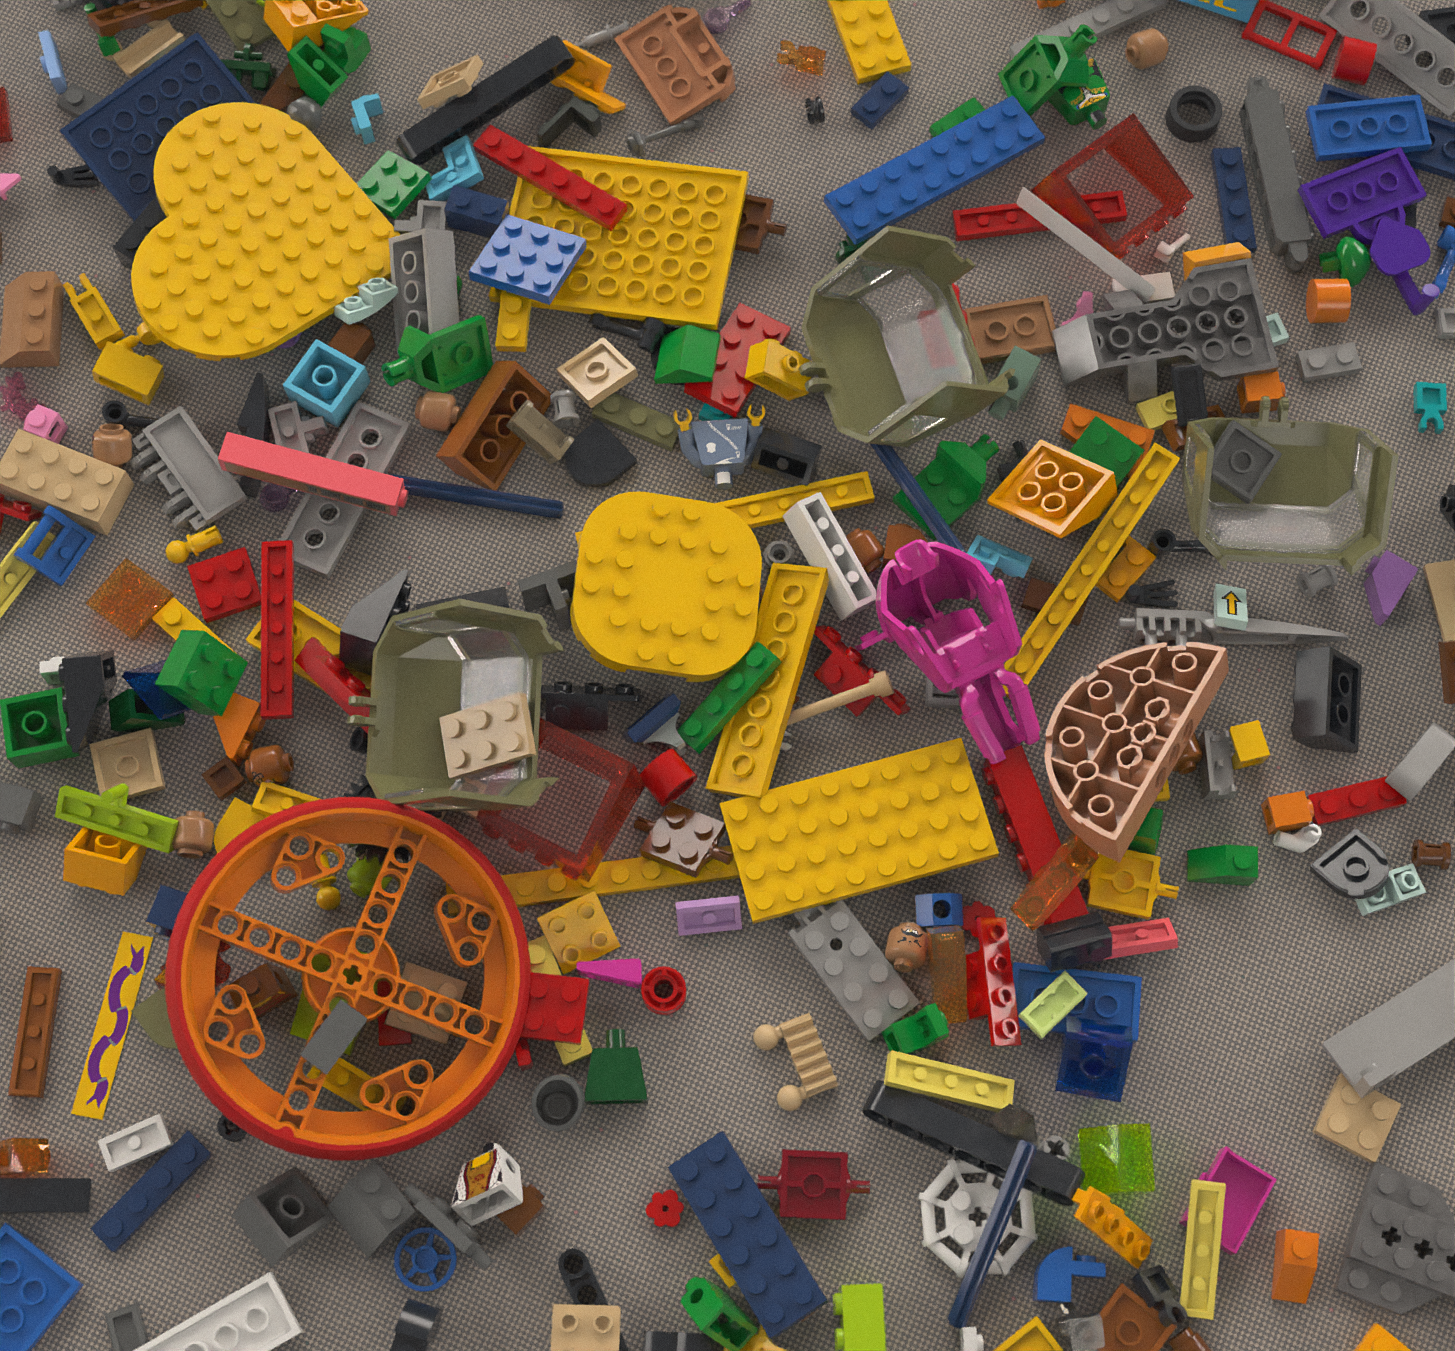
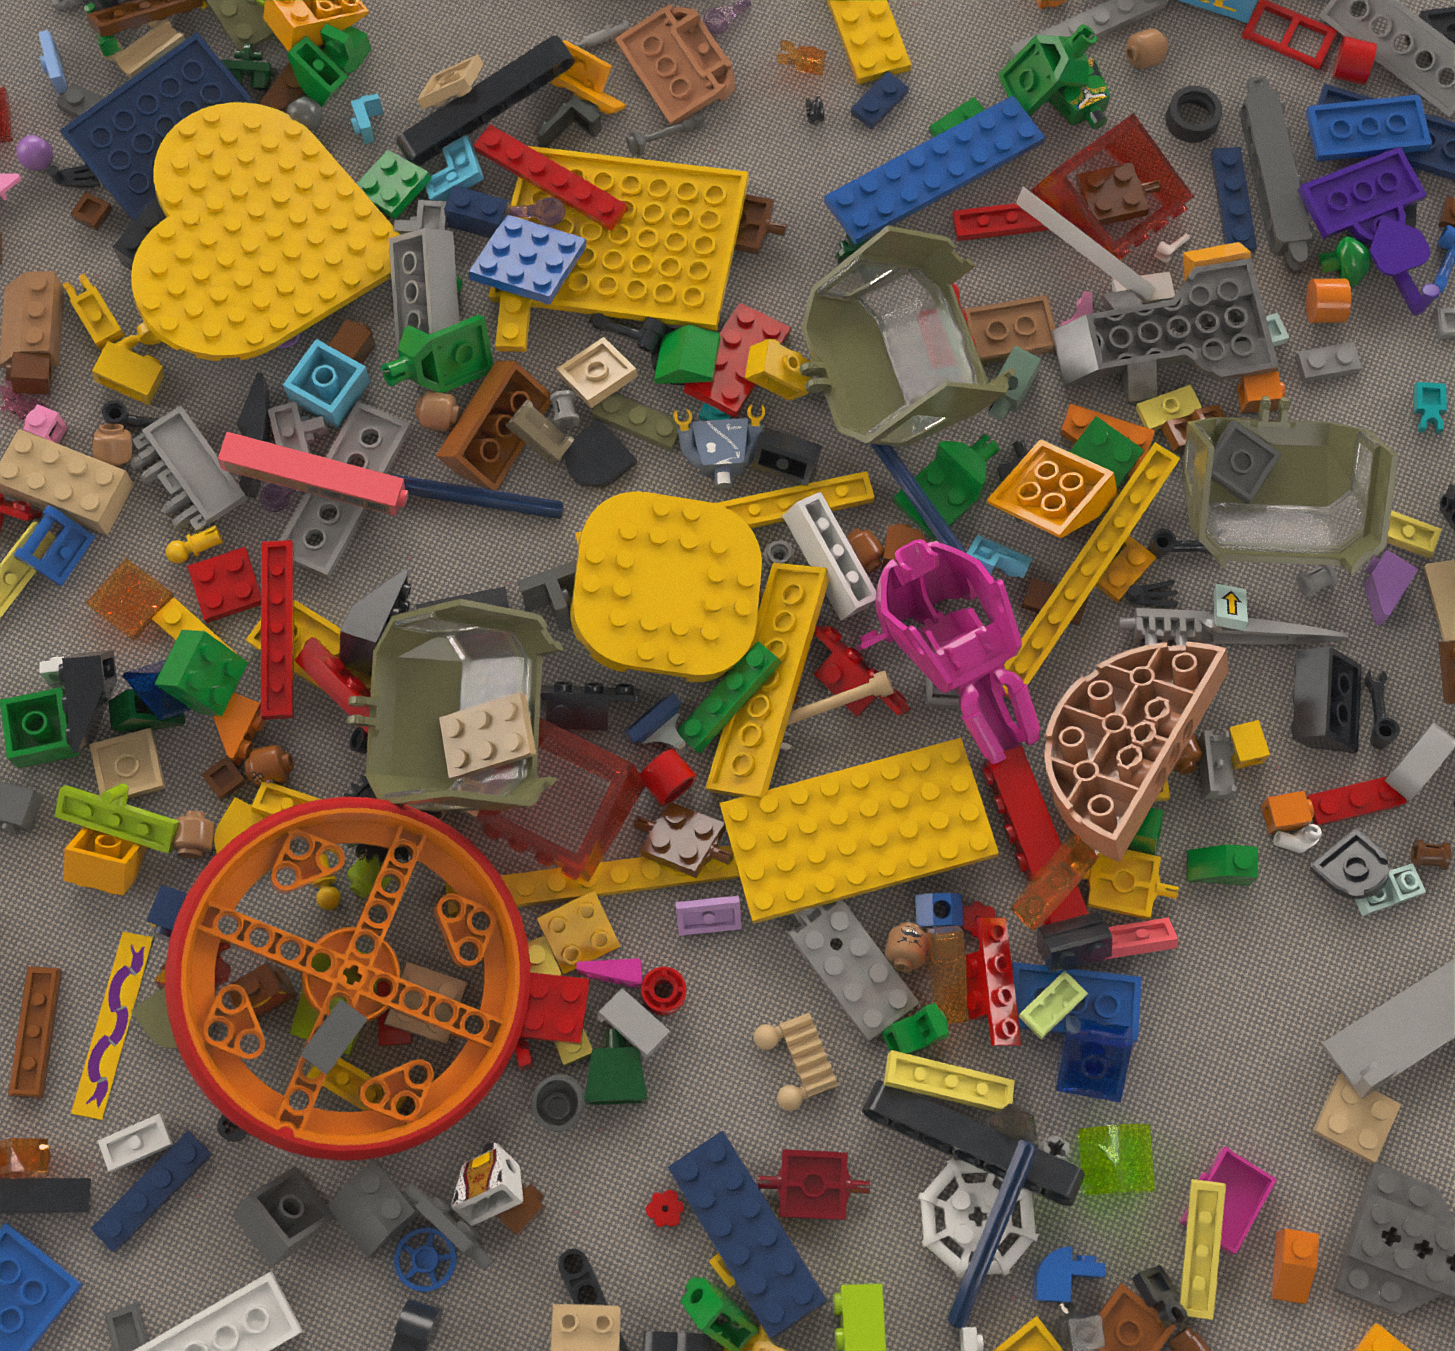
light aqua slope [334,277,398,325] -> none
light orange bracket [1072,1186,1153,1270] -> none
black tile [1170,363,1208,427] -> none
none -> reddish brown brick [6,352,52,395]
none -> medium lavender piece [16,135,54,171]
none -> reddish brown plate [70,191,112,231]
none -> plate [508,197,566,226]
none -> light grey hinge [597,988,670,1061]
none -> reddish brown plate [1063,162,1161,227]
none -> black brick [1364,670,1400,749]
none -> light yellow plate [1387,510,1442,559]

